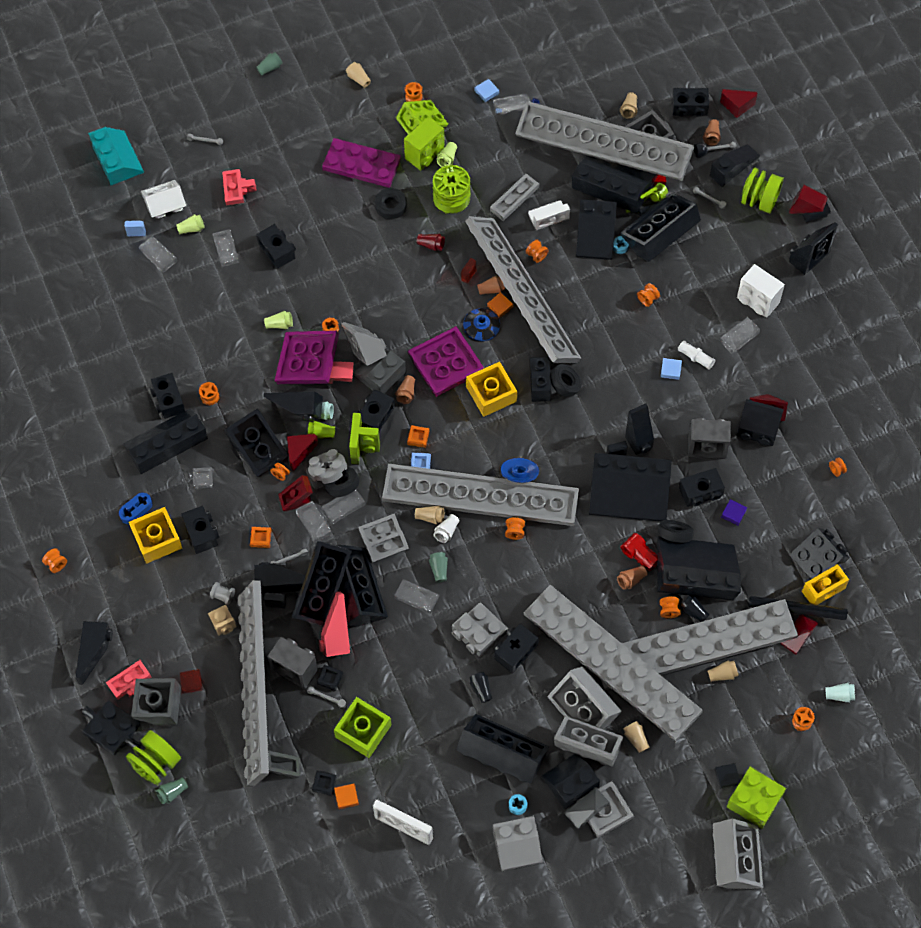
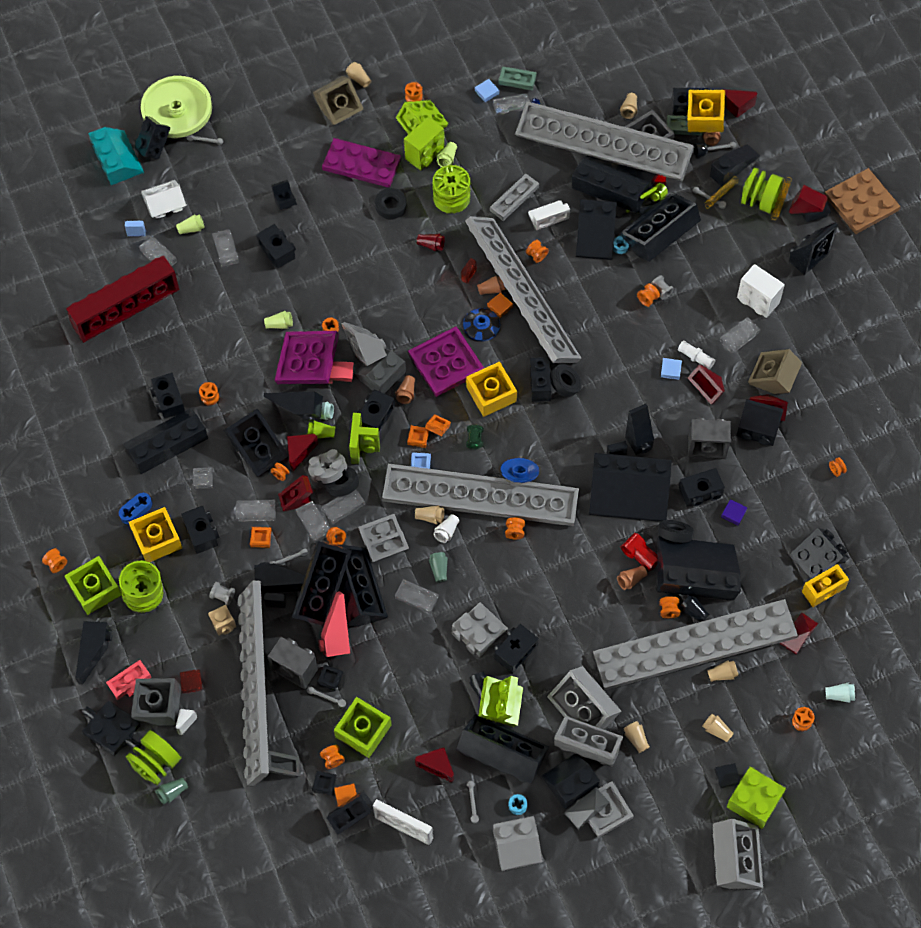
coral hinge [222,169,256,206] -> none
sand green cone [256,52,283,76] -> none
light grey plate [524,585,703,742] -> none
black axle [748,596,848,620] -> none
none -> lime brick [64,556,122,615]
none -> dark red brick [66,255,179,343]
none -> lime wheel [119,560,164,613]
none -> black bracket [134,116,170,159]
none -> yellowish green dish [141,76,212,138]
none -> white slope [176,709,197,735]
none -> clear plate [236,500,276,521]
none -> black bracket [271,180,297,210]
none -> dark tan slope [313,76,364,125]
none -> orange wheel [320,744,345,769]
none -> orange bush [326,527,346,545]
none -> black brick [326,790,374,835]
none -> dark red slope [415,747,454,783]
none -> orange tile [425,414,451,436]
none -> clear green bush [466,425,484,449]
none -> light grey hinge [467,781,479,824]
none -> lime bracket [478,676,523,727]
none -> sand green plate [499,66,537,91]
none -> light grey bush [651,275,674,300]
none -> sand green plate [667,115,702,135]
none -> yellow brick [687,90,725,132]
none -> dark red slope [688,365,725,405]
none -> tan cone [702,714,734,742]
none -> yellow piece [705,176,738,208]
none -> dark tan slope [748,349,802,394]
none -> yellow piece [771,177,792,220]
none -> medium nougat plate [824,168,901,234]

